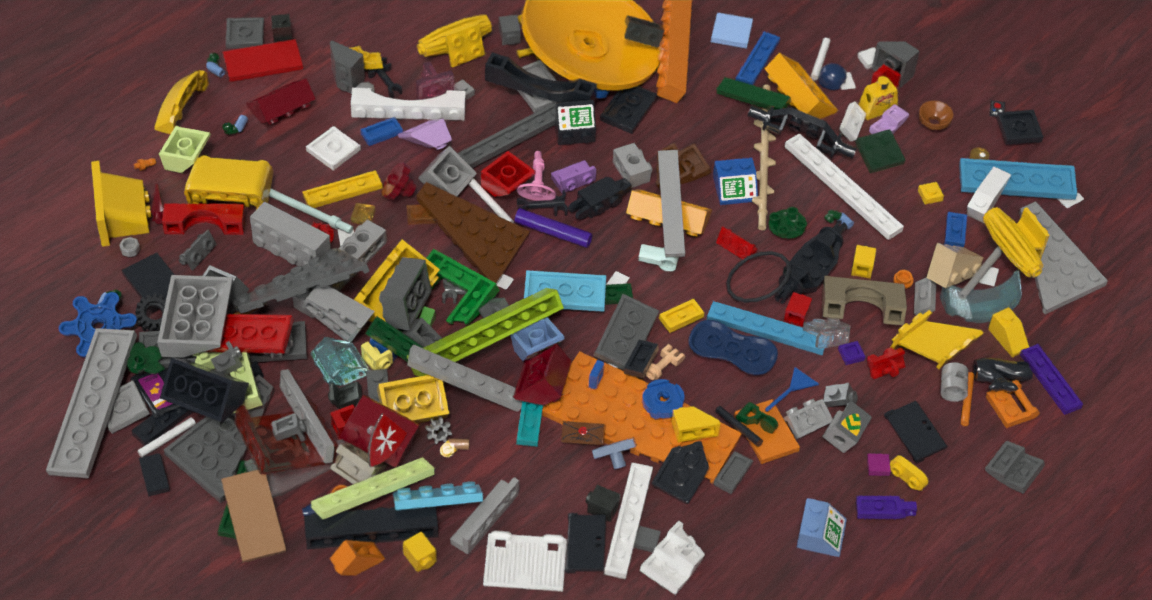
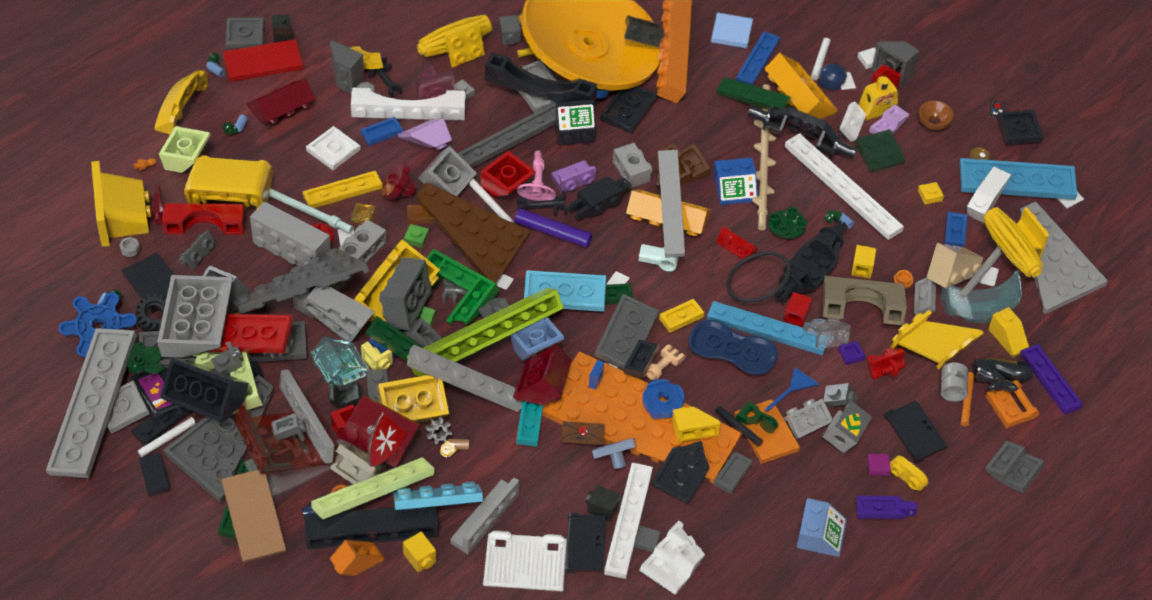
none -> bright green plate [404,224,429,248]

